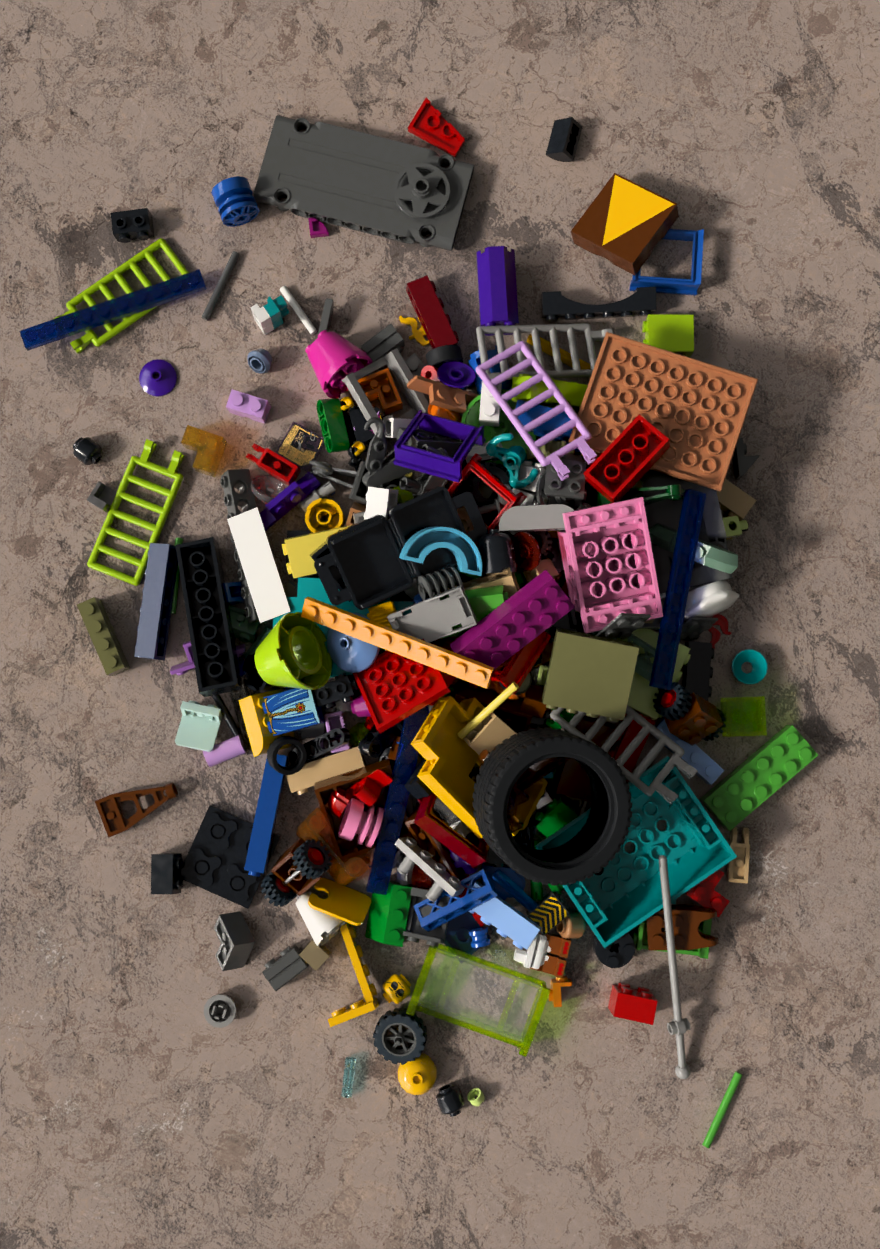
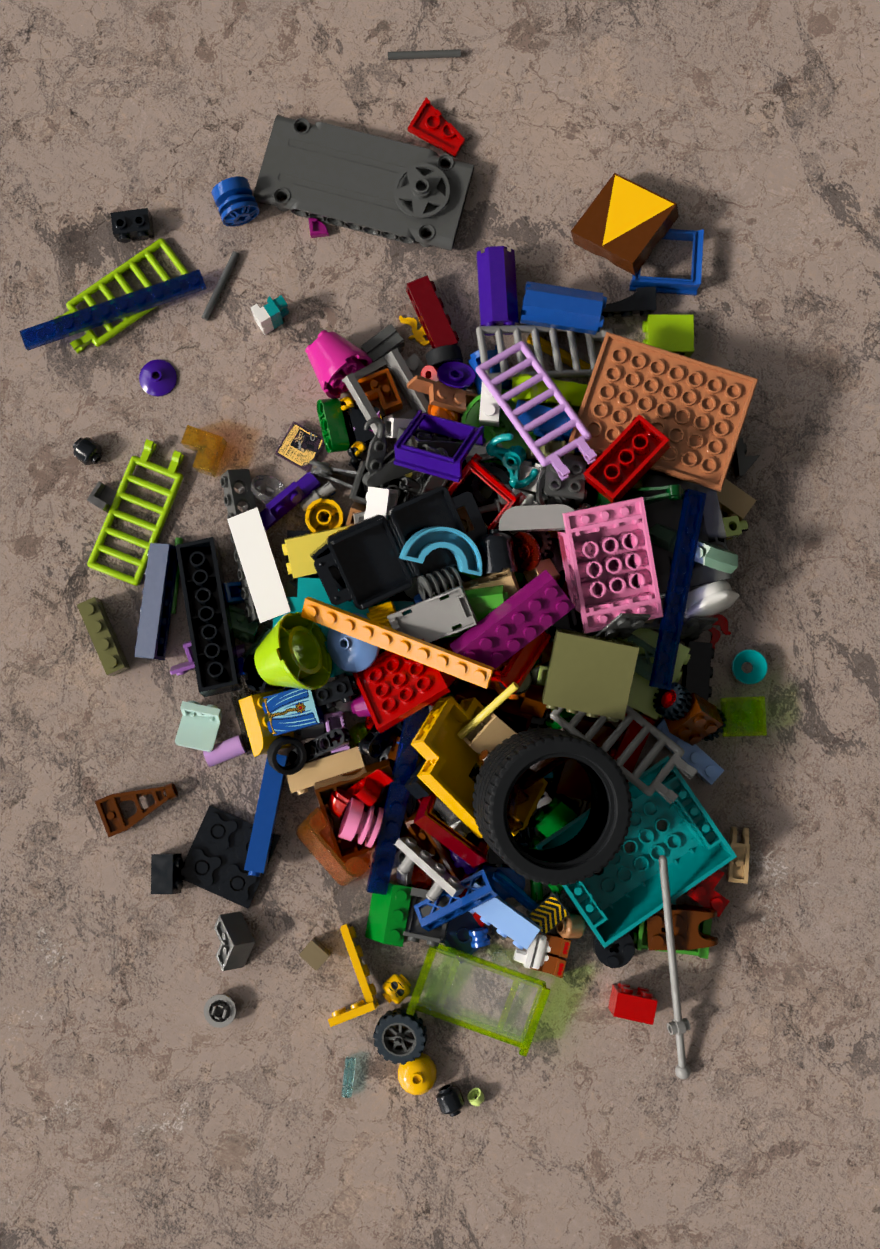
black bar [212,694,241,737] -> none
lavender brick [226,389,271,424] -> none
red hinge [246,443,301,486] -> none
sand blue cone [247,349,272,374] -> none
brick [261,838,332,907] -> none
dark grey brick [262,945,309,991] -> none
white bar [280,286,317,335] -> none
white cone [296,891,347,947] -> none
yellow piece [308,878,371,926] -> none
dark grey tile [318,298,334,334] -> none
lime piece [394,486,413,504] -> none
black brick [545,117,582,162] -> none
orange bracket [548,975,572,1007] -> none
bright green brick [699,725,818,831] -> none
bright green bar [702,1071,743,1149] -> none
none -> dark grey bar [388,49,461,60]
none -> blue brick [520,281,607,335]

